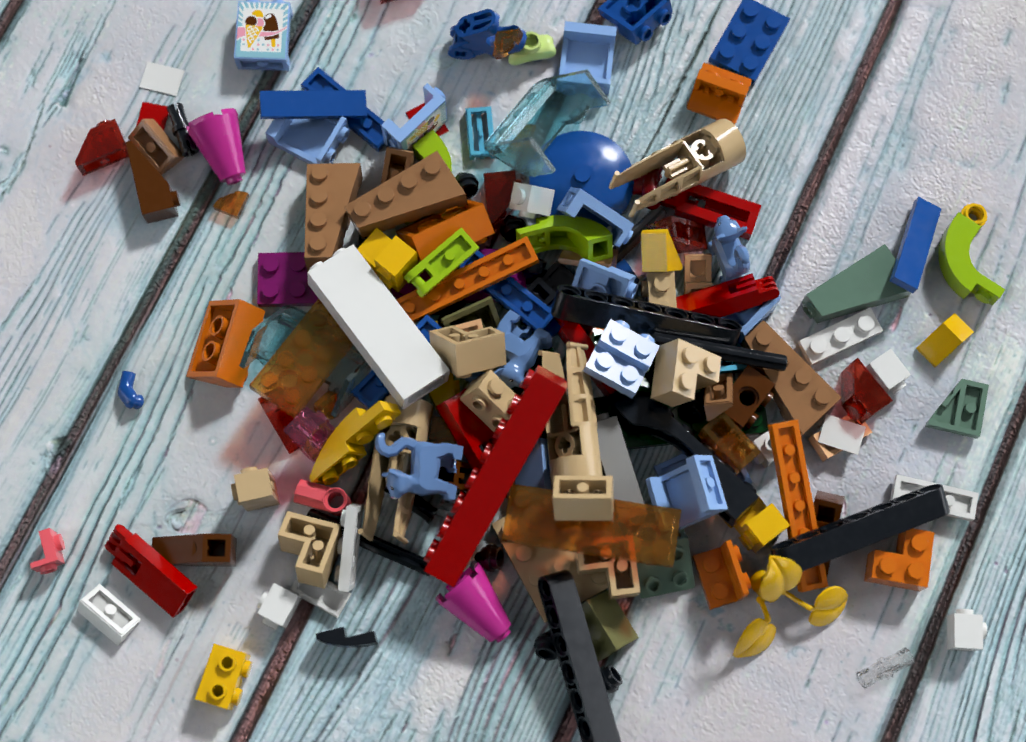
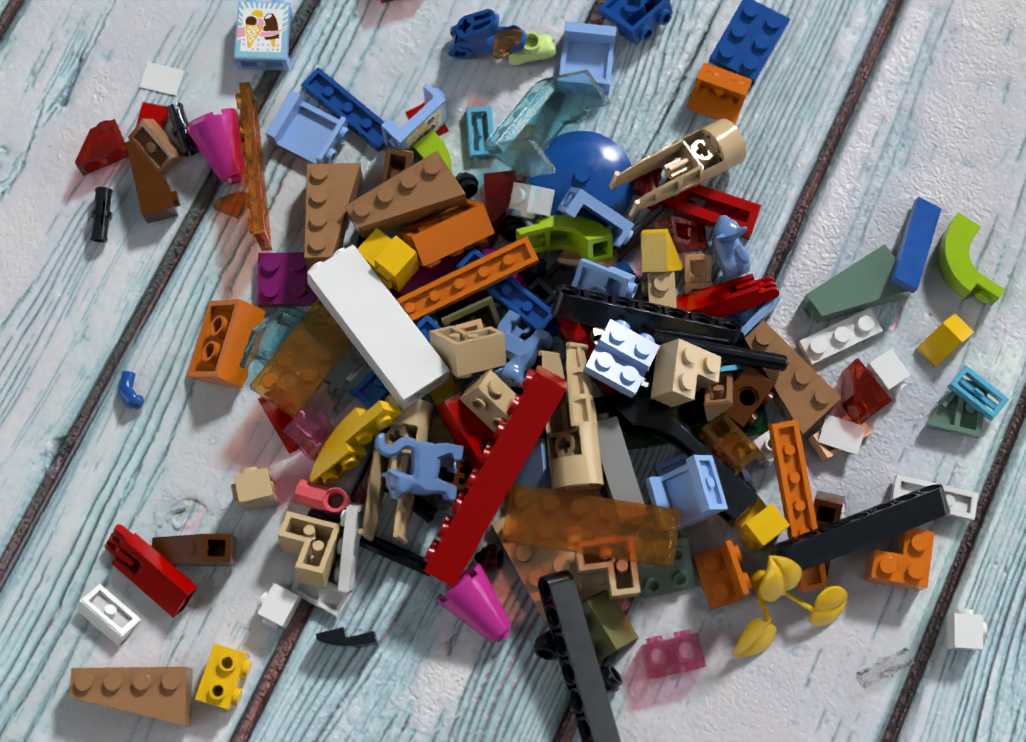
coral bracket [30,528,65,574] -> none
blue tile [259,90,367,119] -> none
clear orange tile [313,391,339,420] -> none
lime plate [403,227,479,298] -> none
tan brick [553,476,614,521] -> none
yellow plate [960,203,987,227] -> none
none -> medium nougat wedge [69,667,193,727]
none -> black pin [90,187,113,243]
none -> clear orange plate [236,82,272,251]
none -> clear pink brick [640,629,706,680]
none -> medium azure tile [947,365,1009,422]

